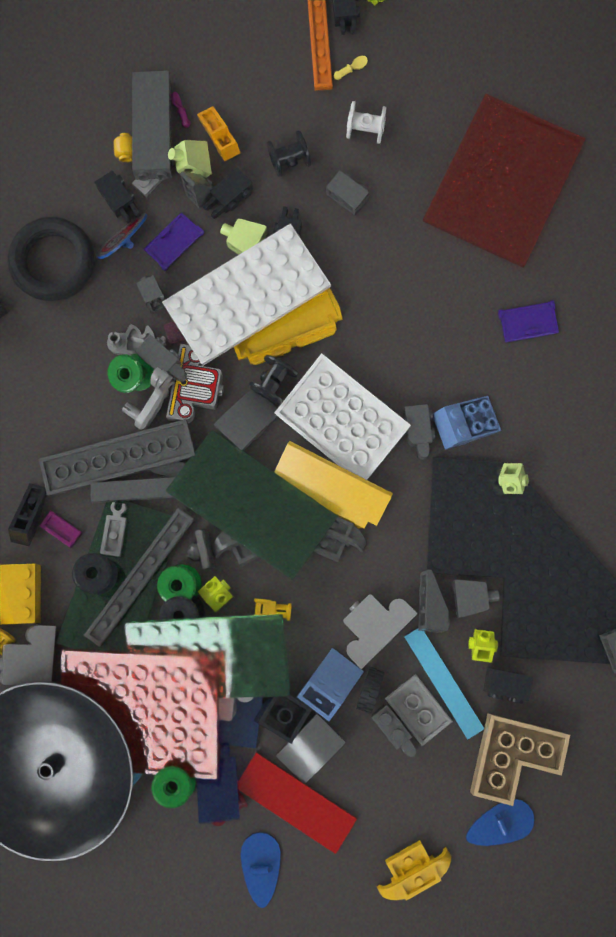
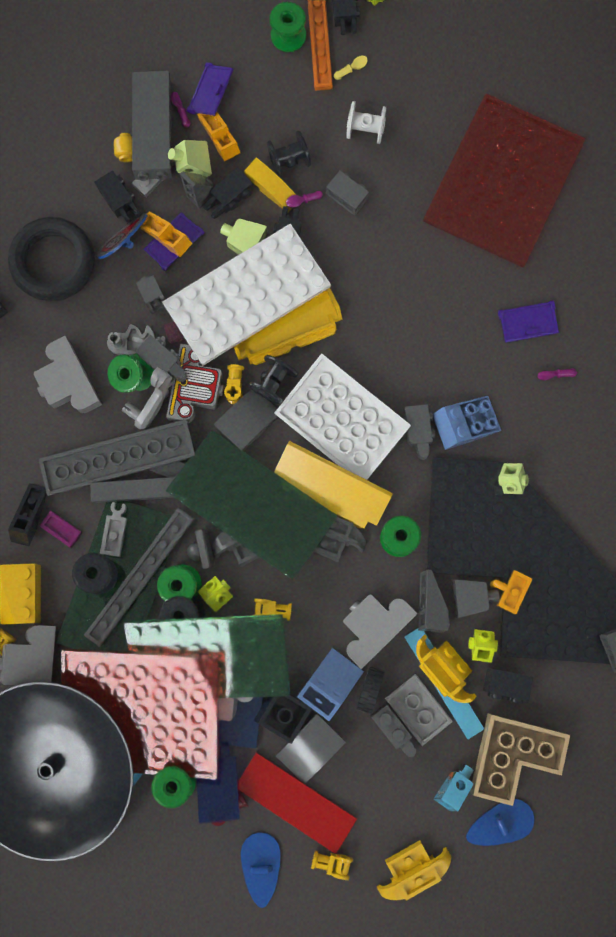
none -> light grey brick [34,336,102,413]
none -> light orange slope [140,211,192,257]
none -> dark purple door [186,63,234,116]
none -> yellow connector [224,364,244,405]
none -> yellow slope [244,157,296,212]
none -> green hose [269,2,306,53]
none -> magenta piece [286,191,323,208]
none -> yellow connector [311,850,353,880]
none -> green hose [380,516,421,557]
none -> yellow plate [416,634,477,703]
none -> medium azure torso [434,764,474,812]
none -> light orange plate [490,570,532,615]
none -> magenta piece [538,368,577,381]

